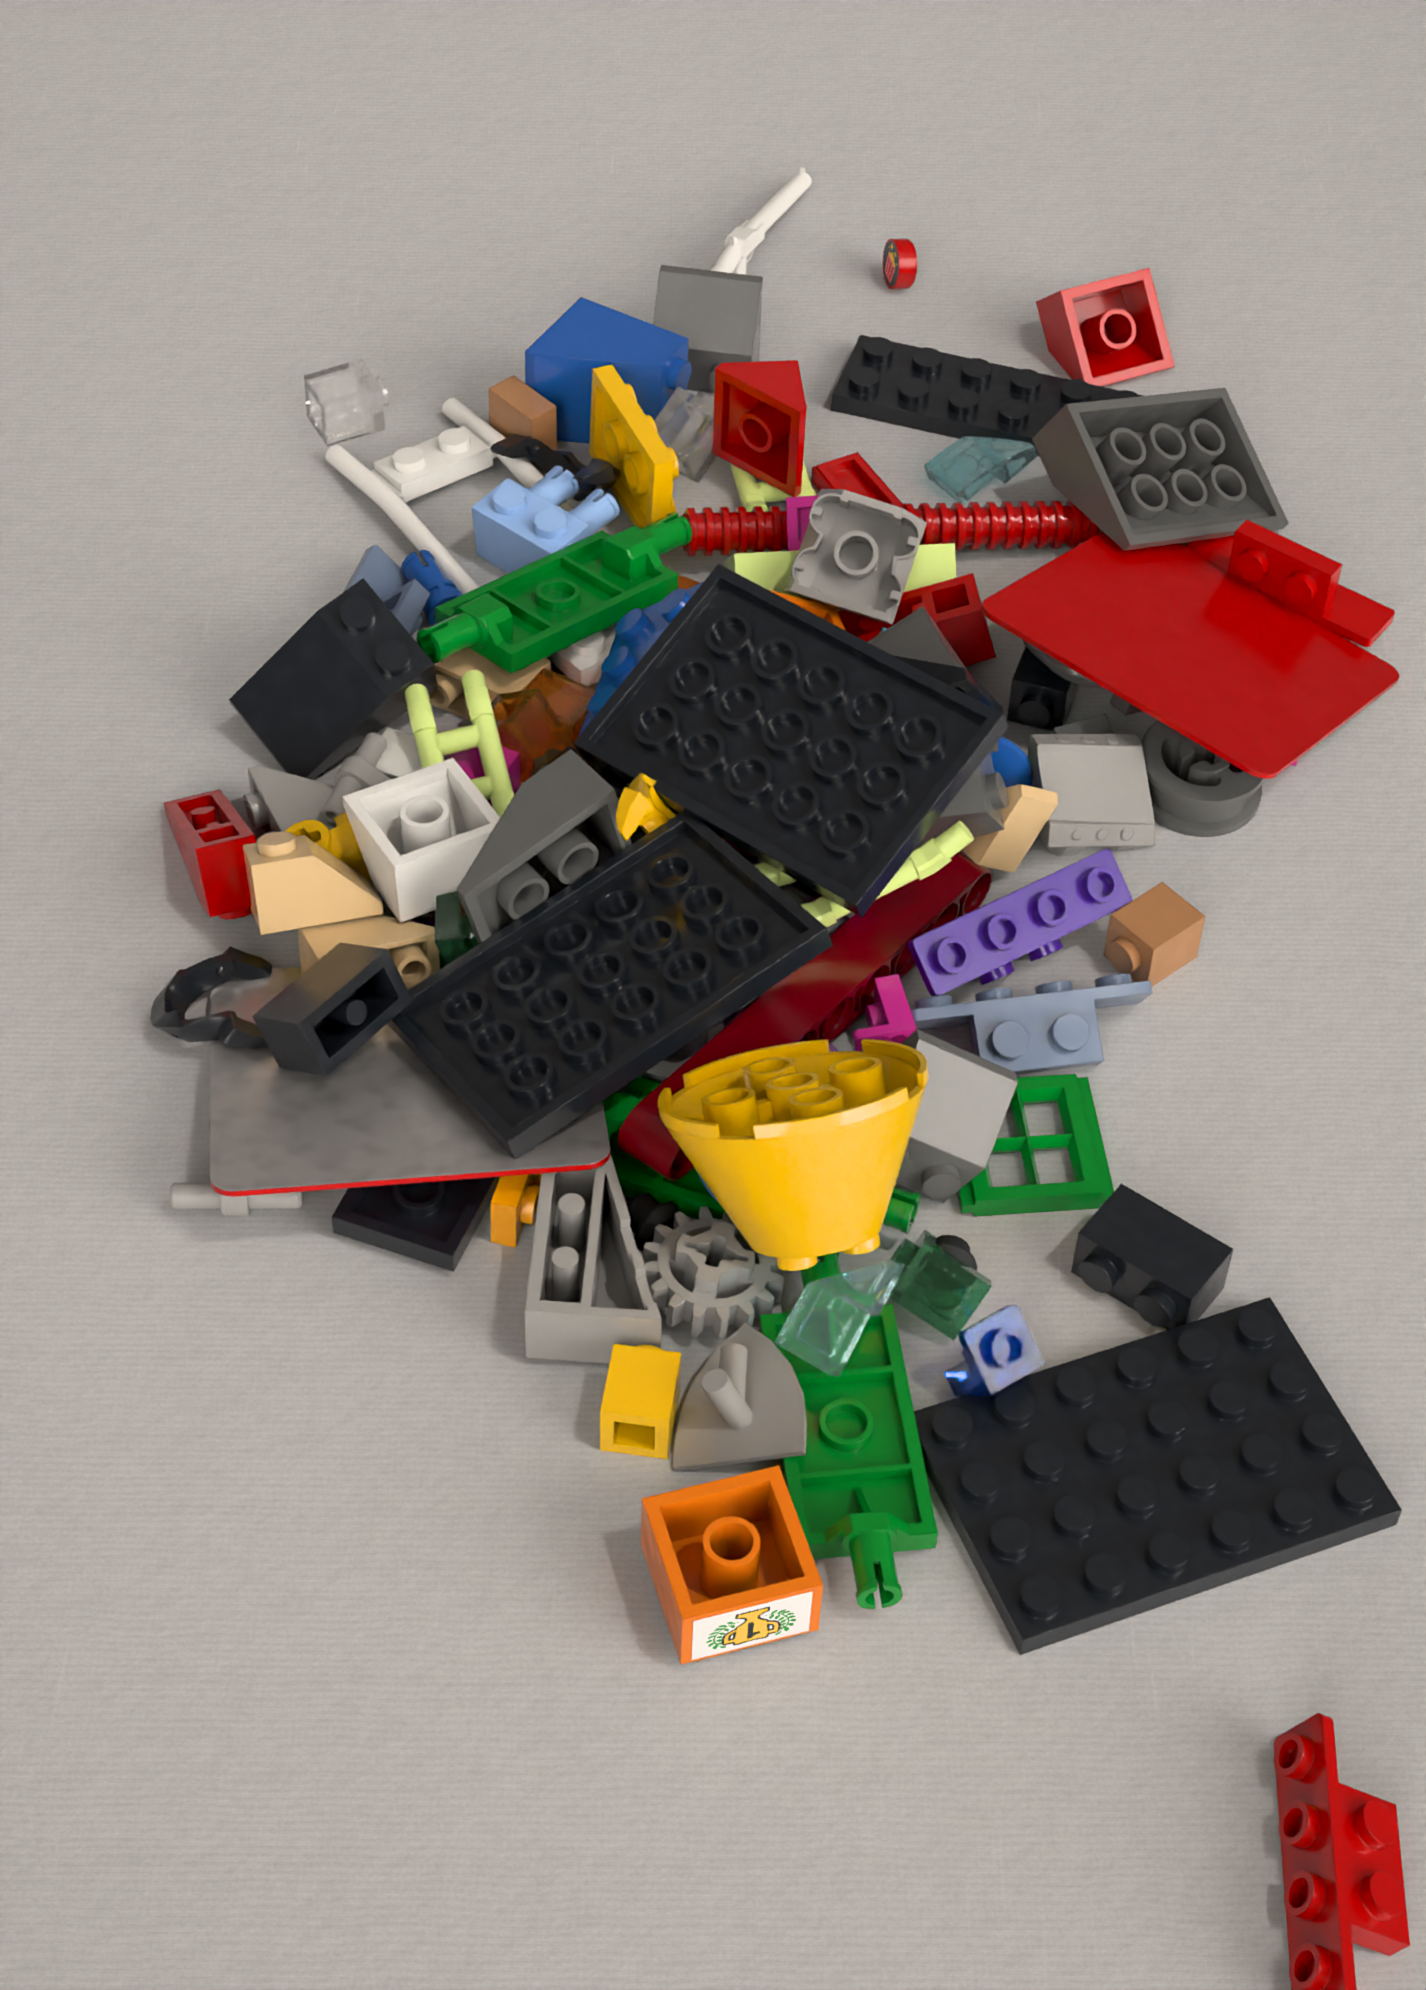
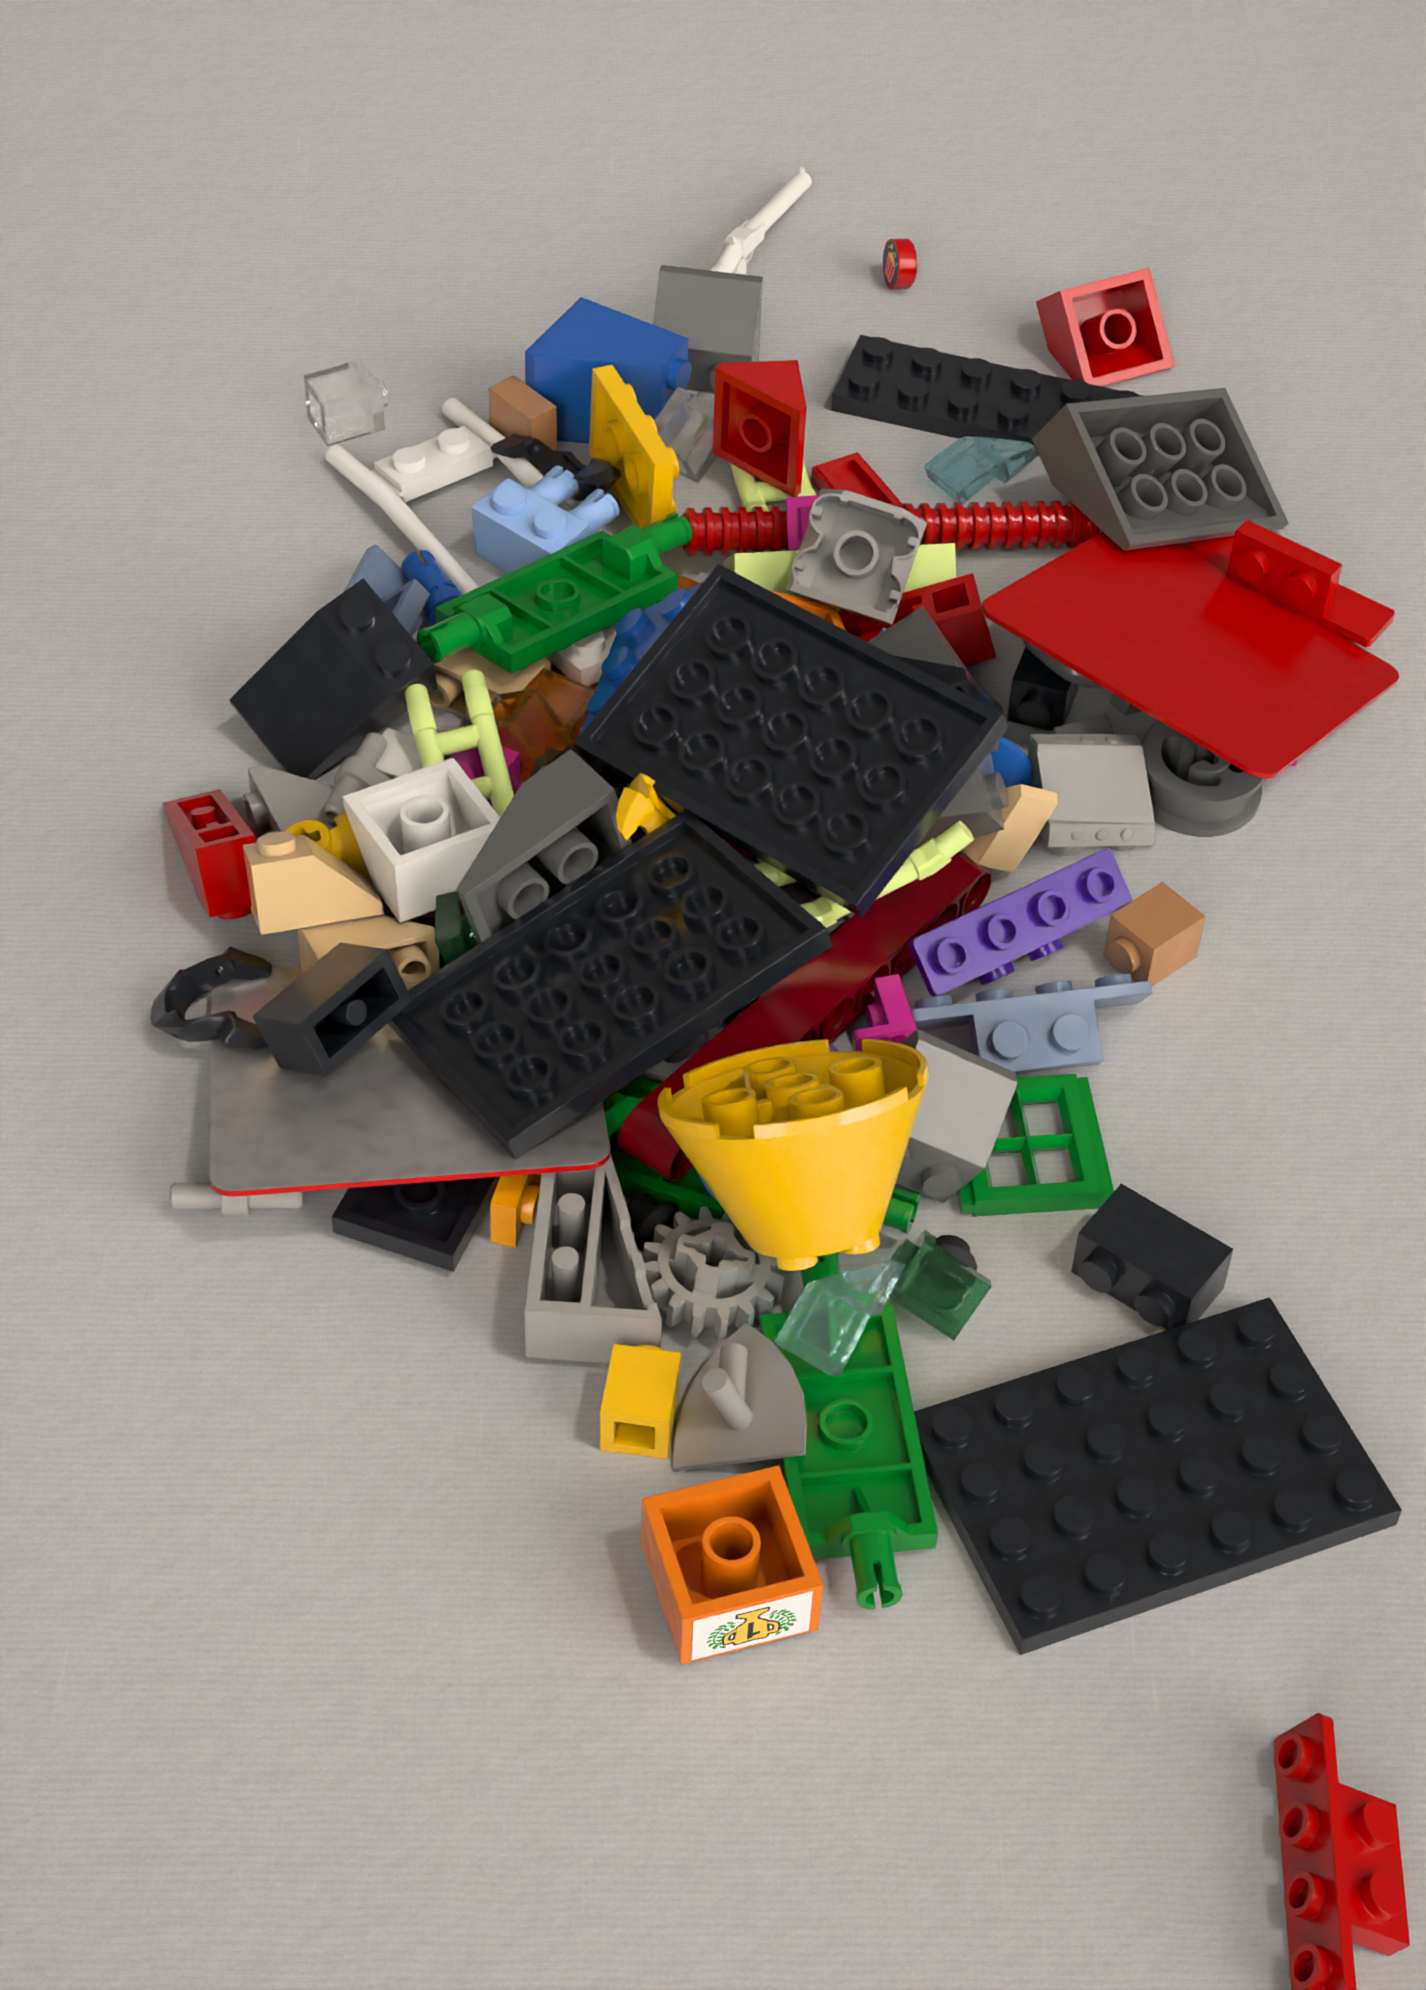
clear blue bracket [944,1305,1045,1397] -> none

